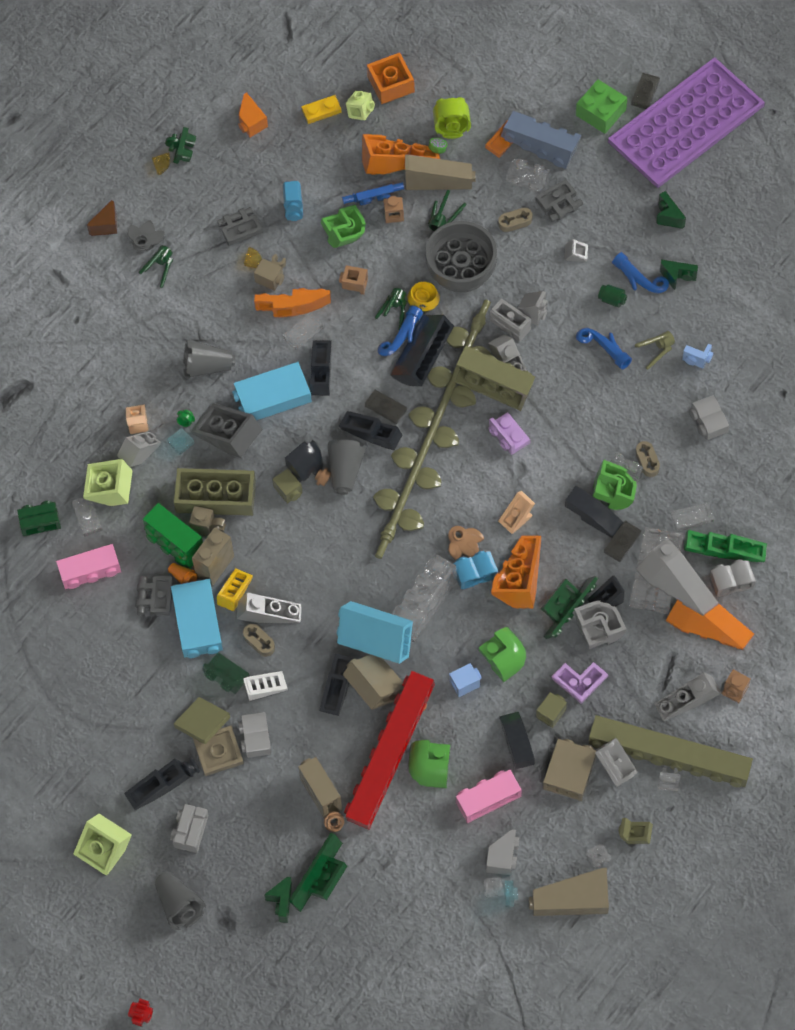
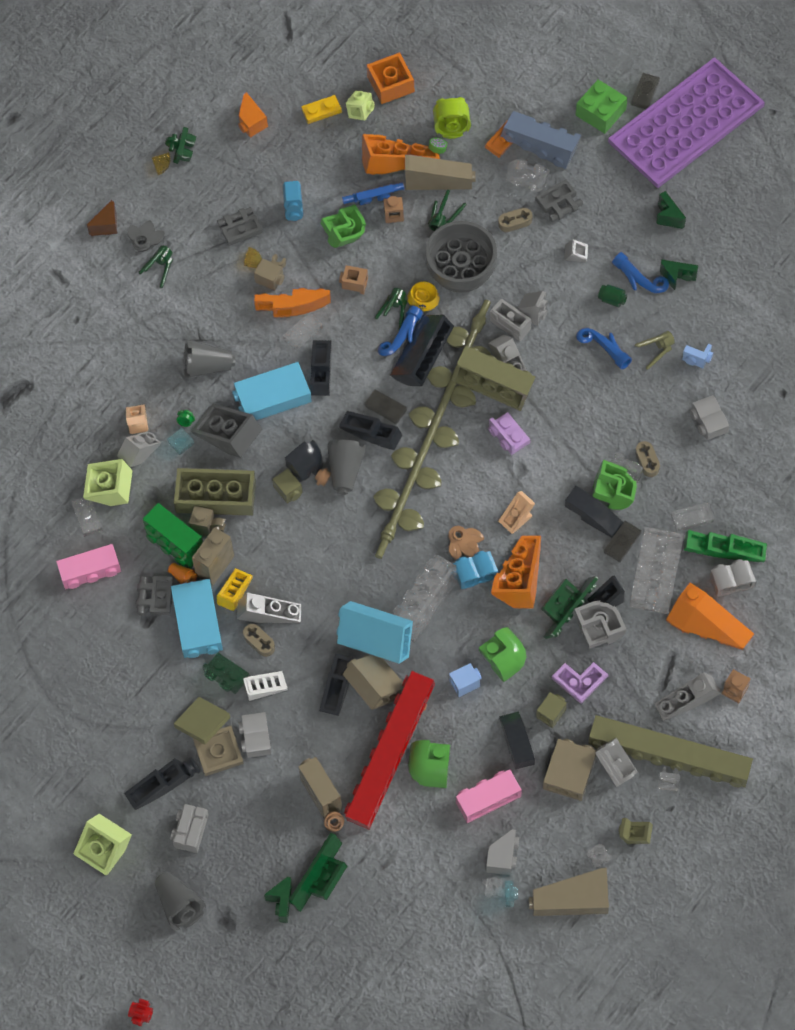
dark green brick [17,501,61,537] -> none
light grey wedge [636,538,718,616] -> none

